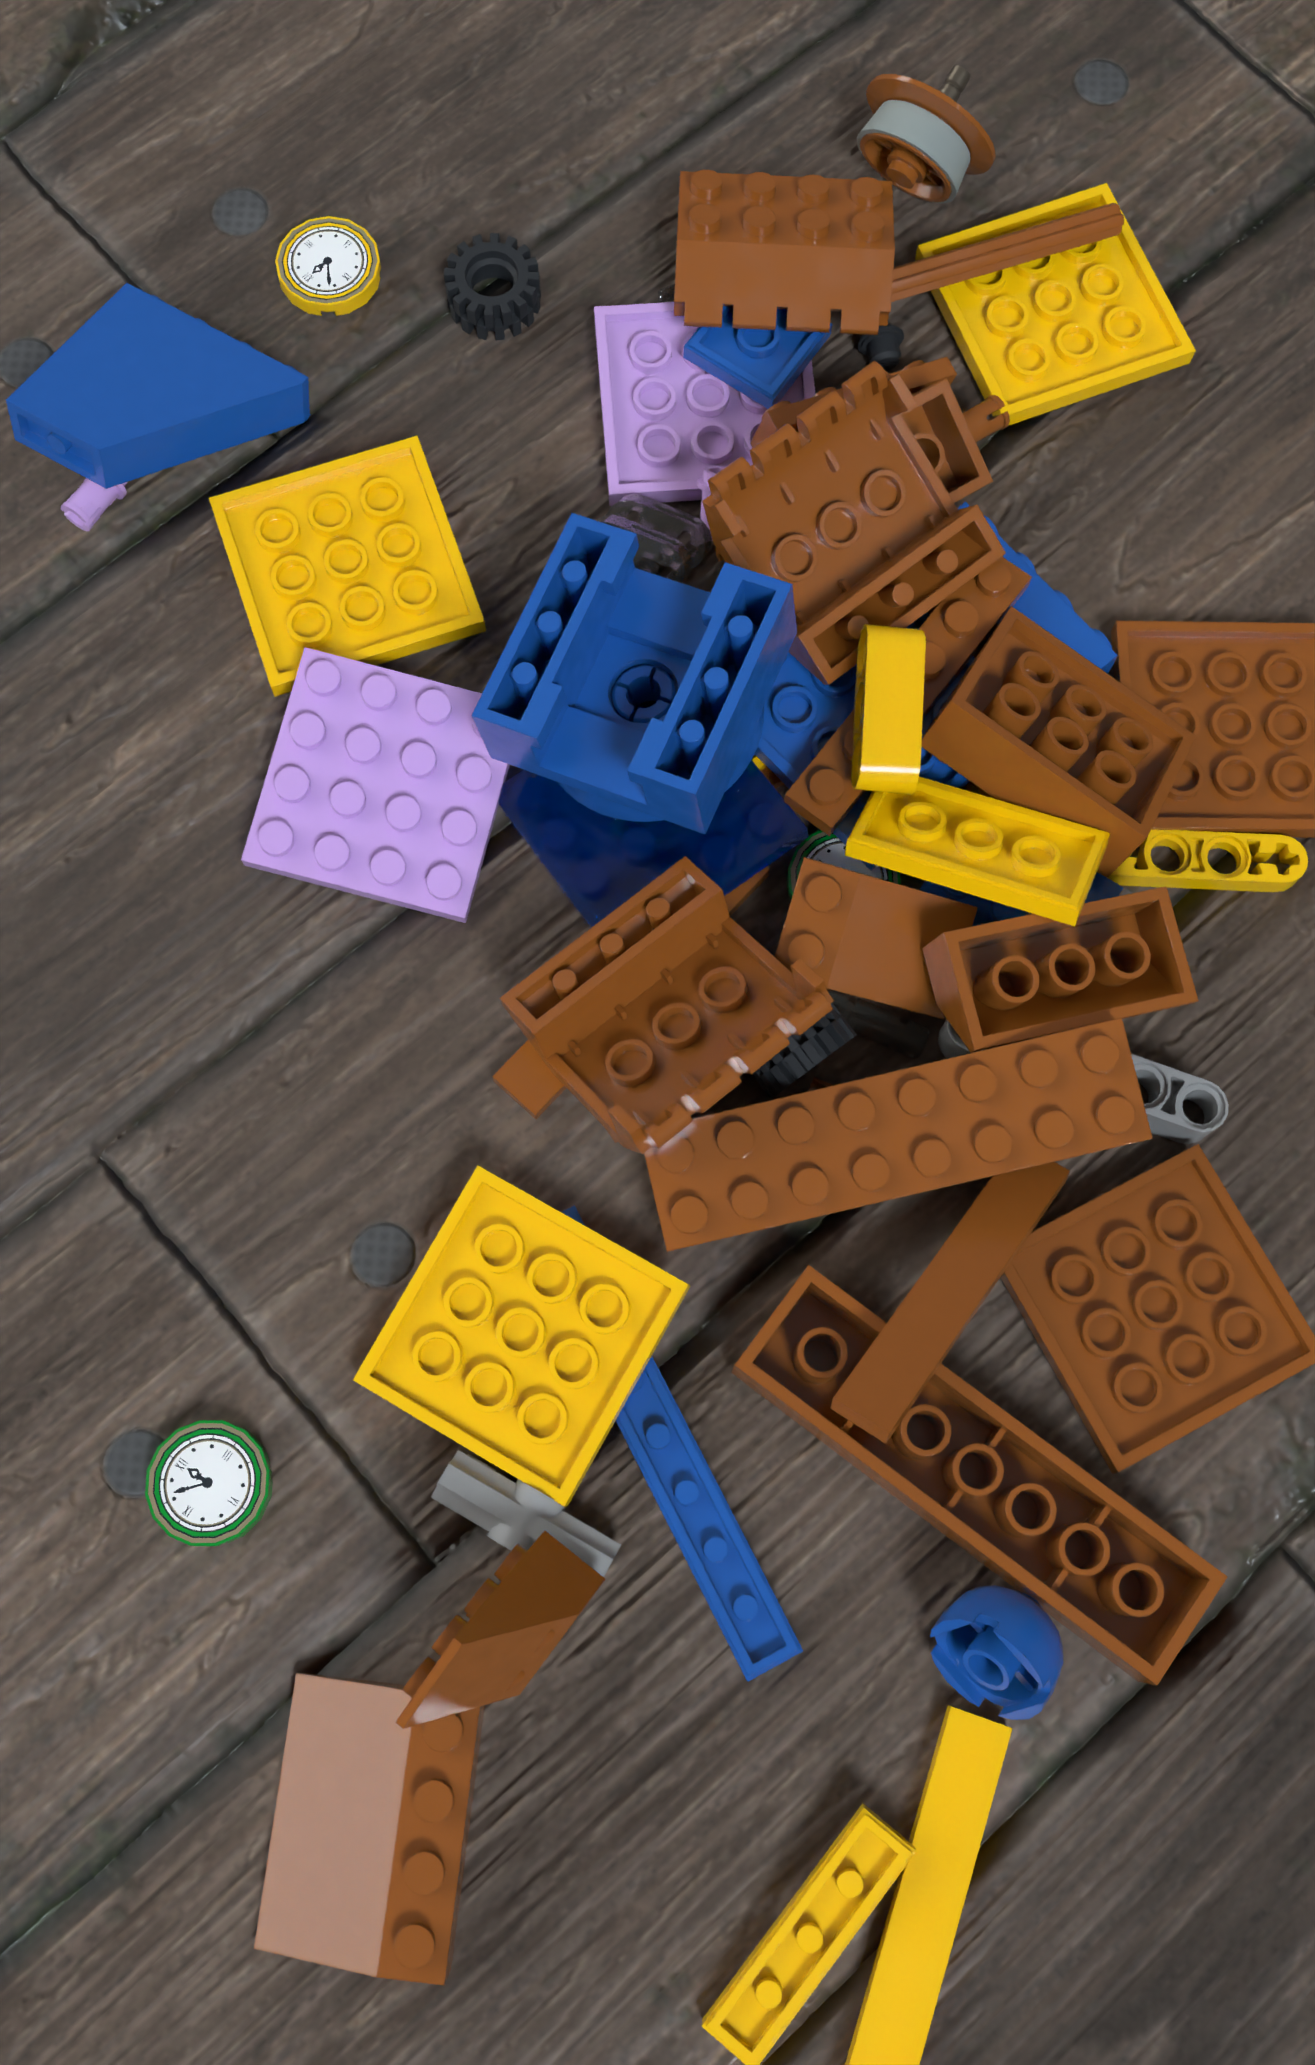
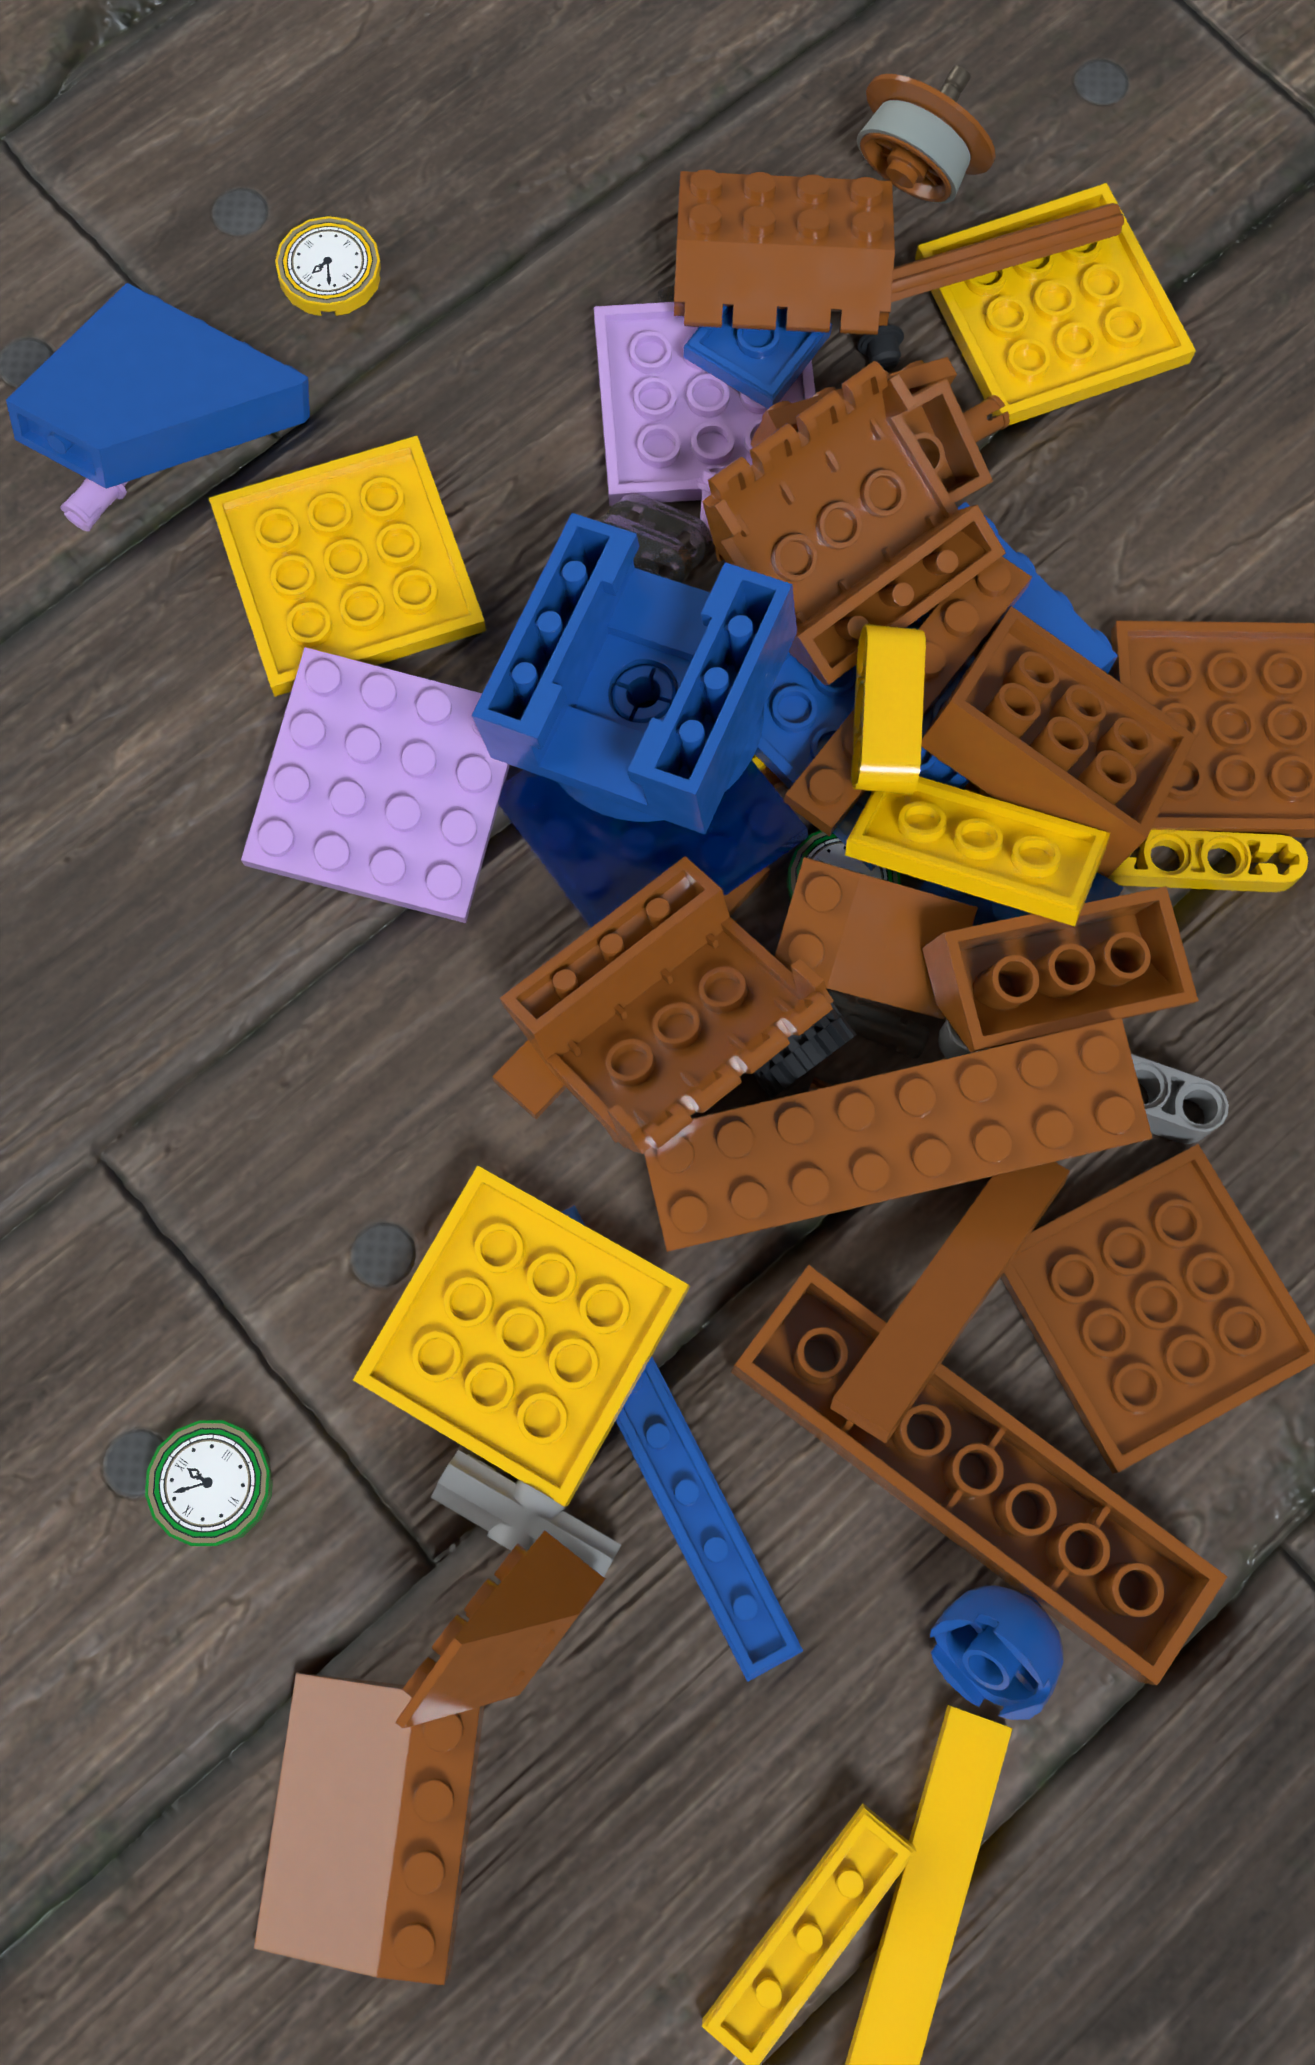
black tyre [444,233,541,341] -> none

